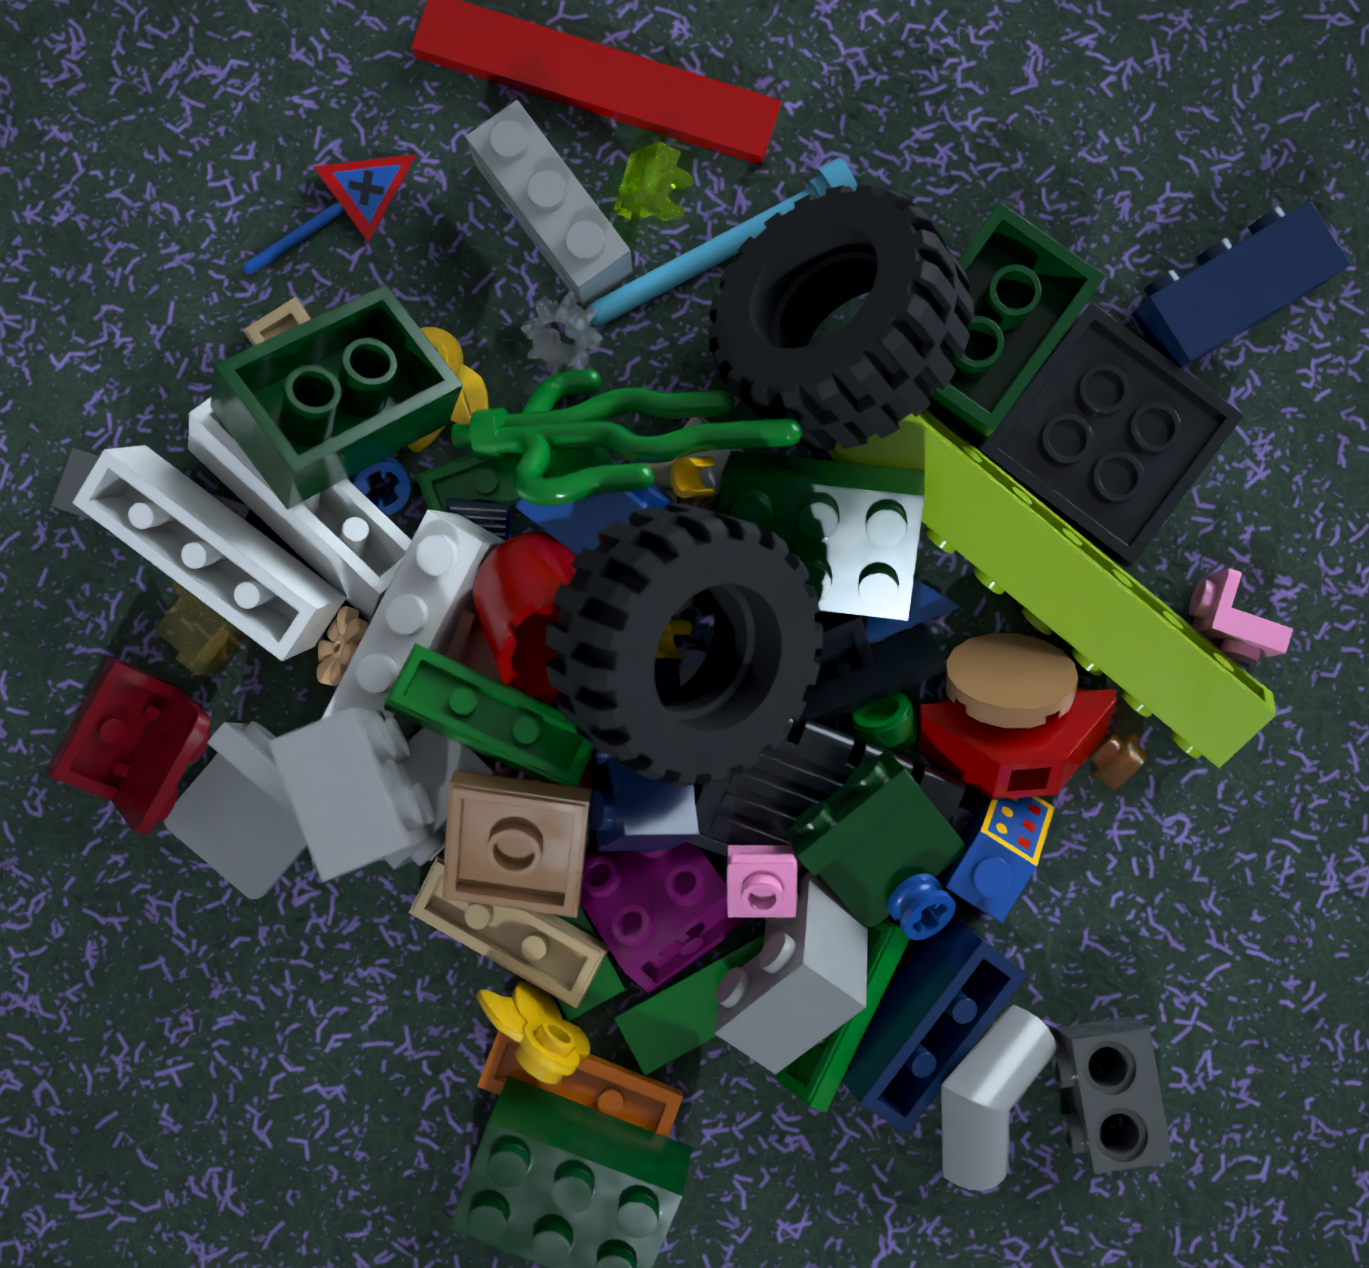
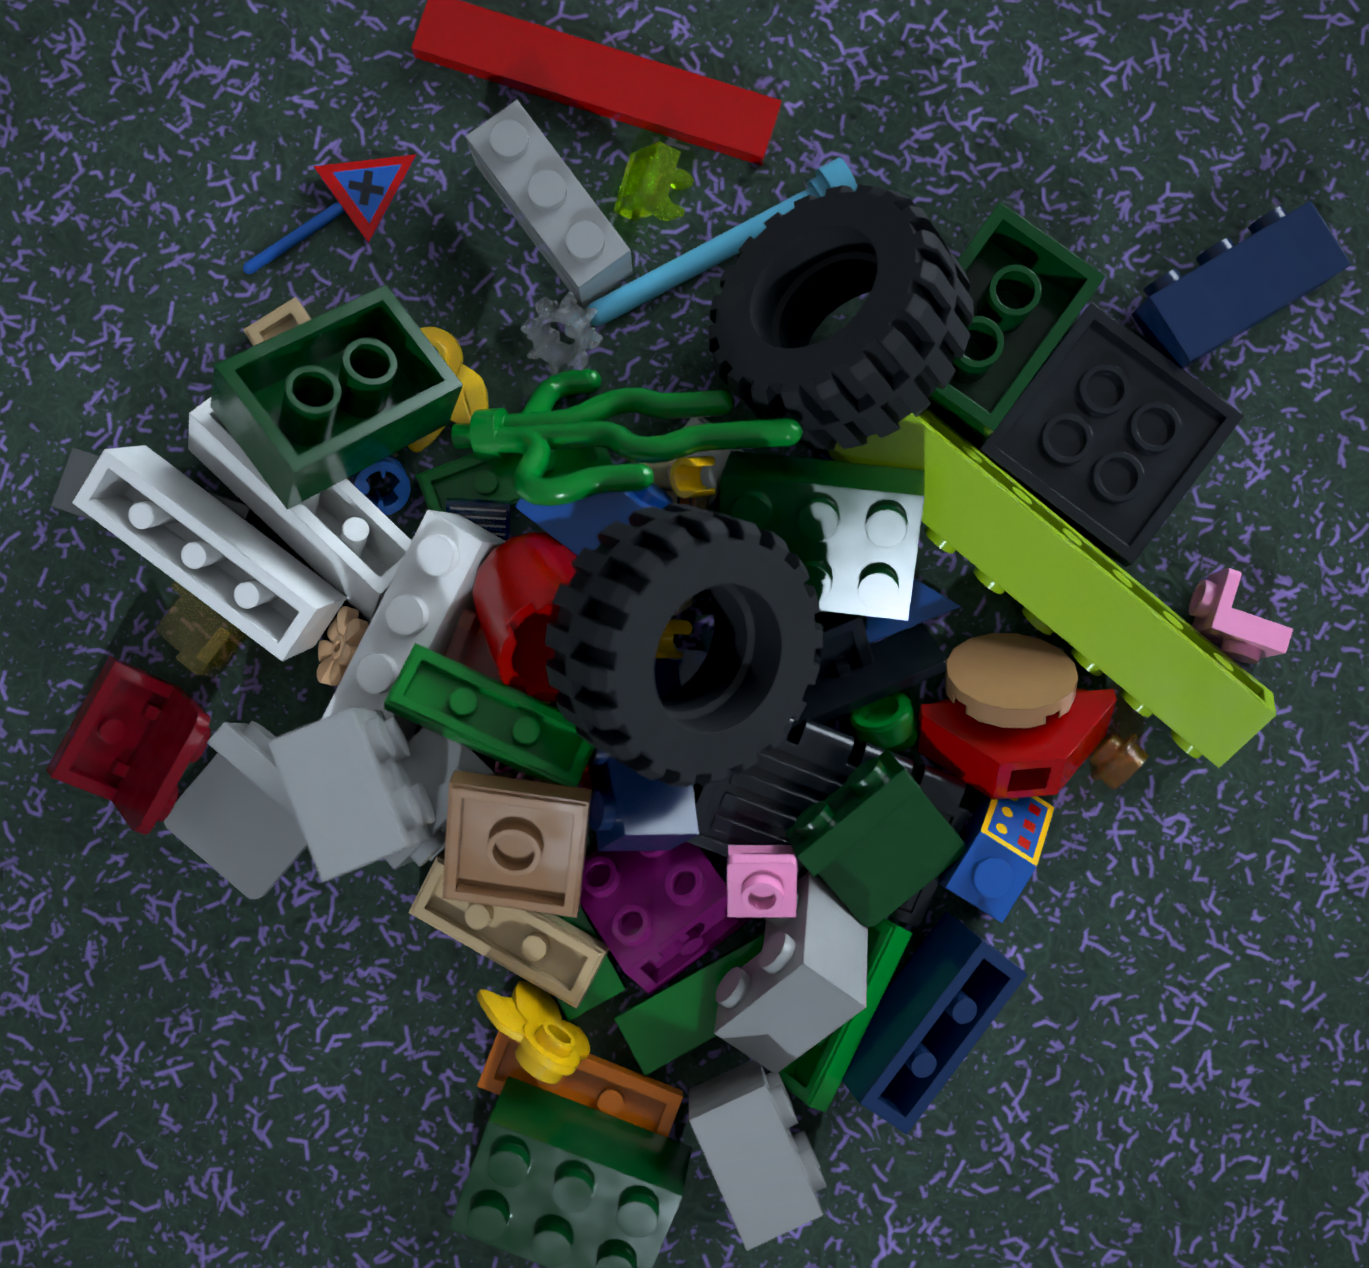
blue bush [887,873,956,940] -> none
light grey brick [941,1004,1056,1191] -> none
dark grey brick [1050,1016,1173,1174] -> none
none -> light grey brick [689,1060,827,1251]

